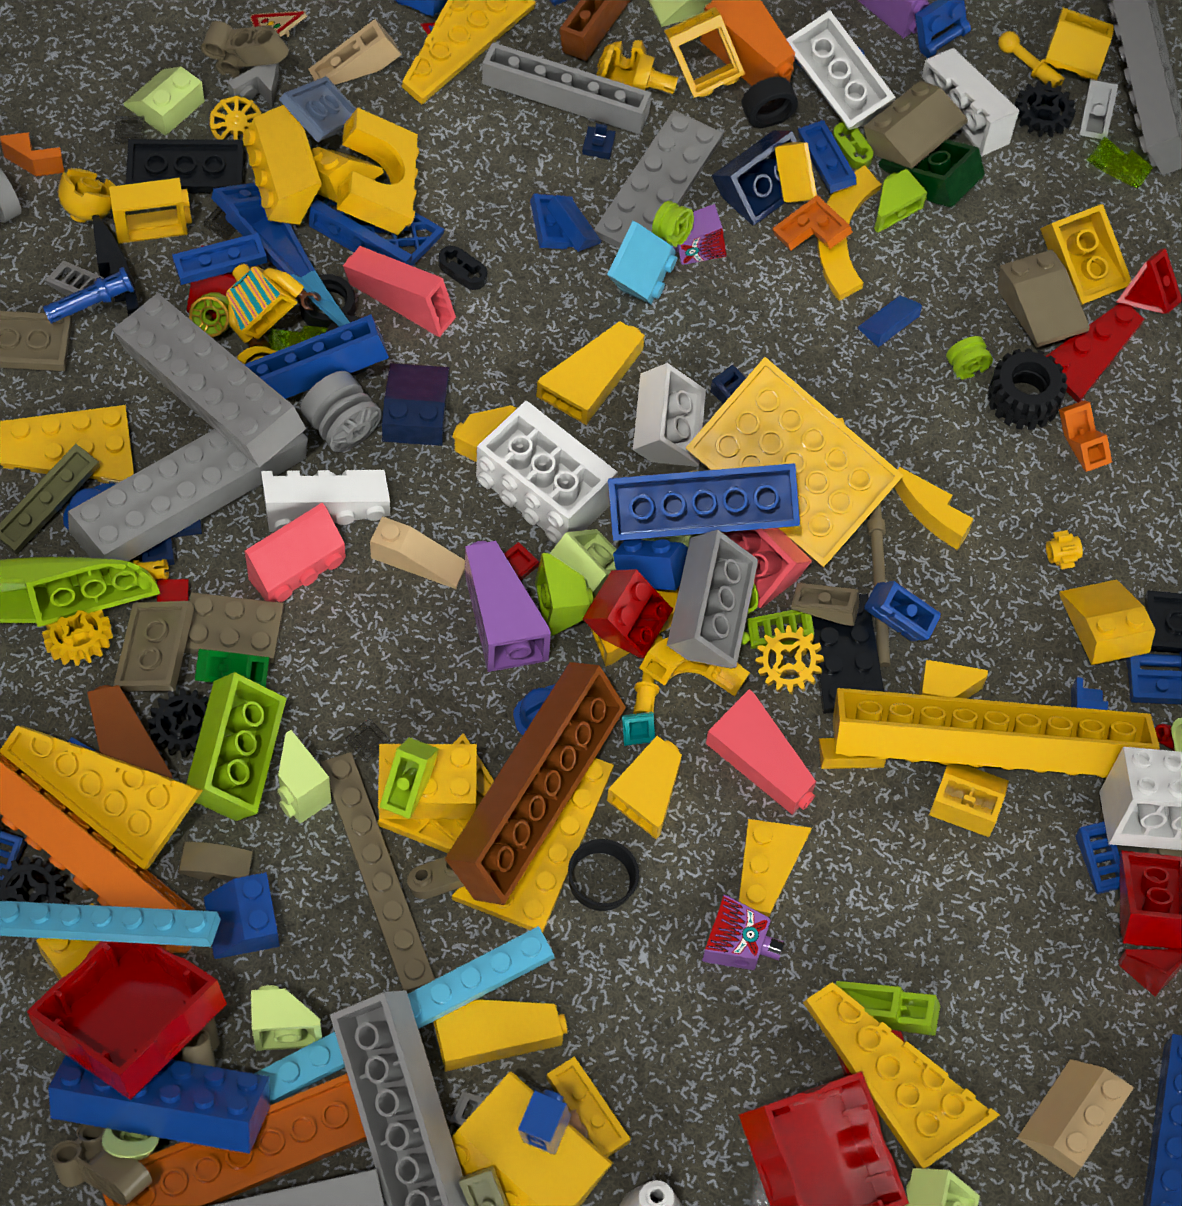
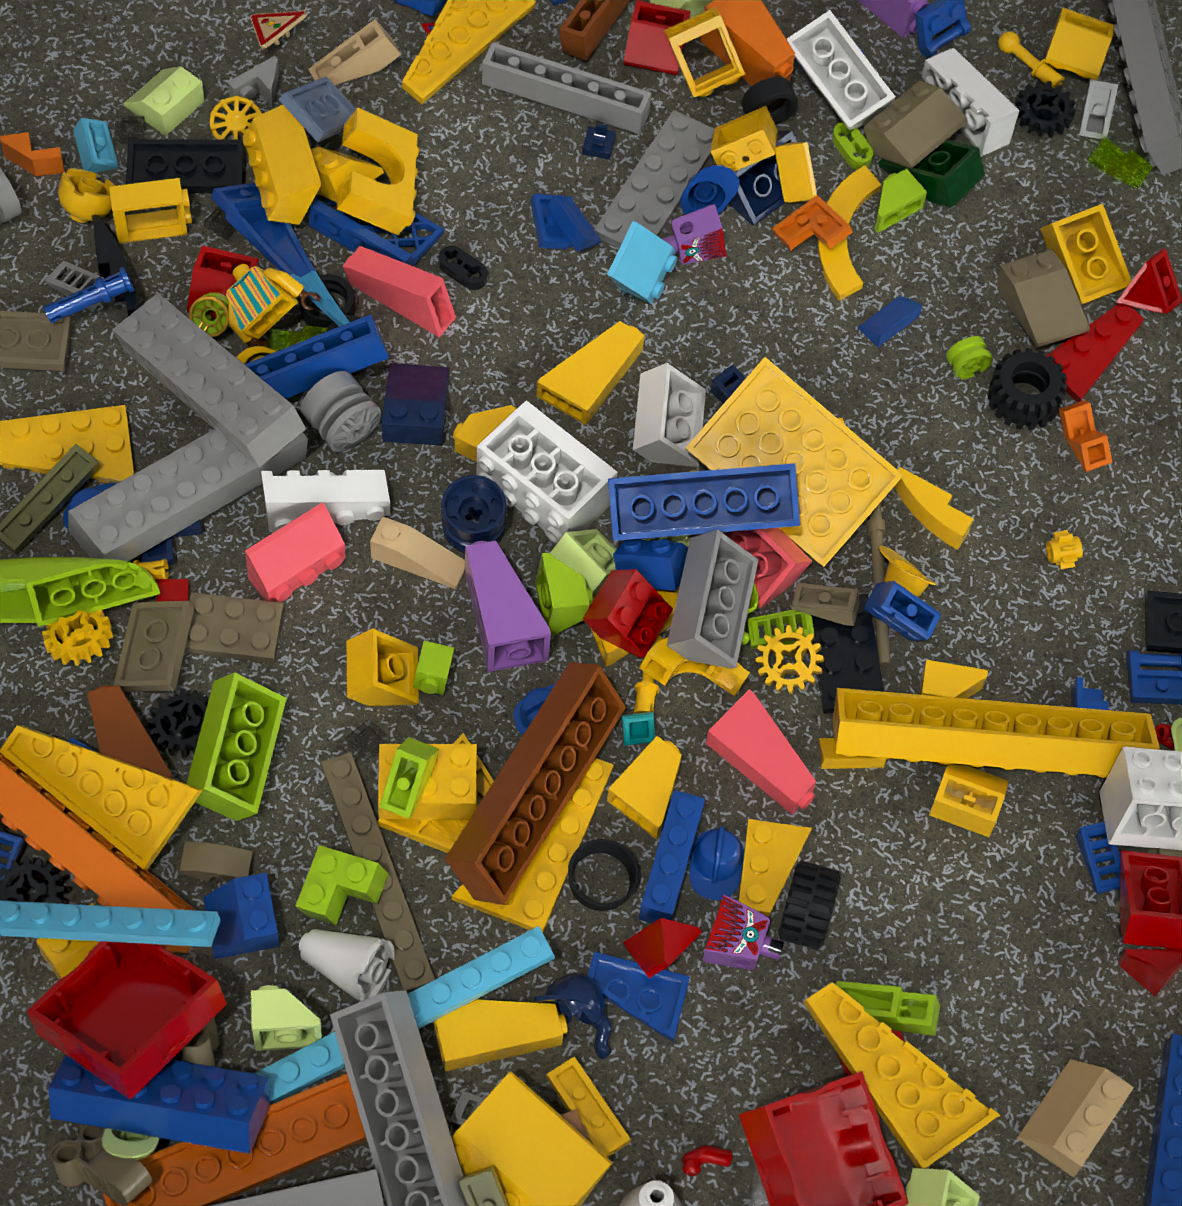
blue plate [172,233,267,285] -> none
green brick [195,649,269,687] -> none
dark tan piece [201,21,289,78] -> none
yellowish green slope [277,730,331,824] -> none
dark tan plate [407,857,464,899] -> none
red tile [504,542,539,581] -> none
blue brick [518,1089,571,1155] -> none
yellow piece [597,40,679,95] -> none
lime wheel [652,201,694,247] -> none
blue plate [798,120,857,193] -> none
yellow slope [1059,580,1156,665] -> none
none -> medium azure slope [73,118,119,173]
none -> lime brick [295,845,389,925]
none -> white cone [298,929,395,1002]
none -> yellow slope [346,628,419,706]
none -> lime brick [413,641,454,695]
none -> dark blue wheel [441,475,506,553]
none -> dark blue piece [534,974,612,1059]
none -> blue wing [587,952,690,1042]
none -> red slope [623,0,691,75]
none -> red slope [623,918,702,978]
none -> blue brick [639,790,705,923]
none -> blue piece [681,165,739,215]
none -> red arm [681,1145,732,1176]
none -> blue piece [689,826,744,901]
none -> yellow window [710,106,778,172]
none -> black tyre [778,860,841,950]
none -> yellow piece [878,545,937,597]

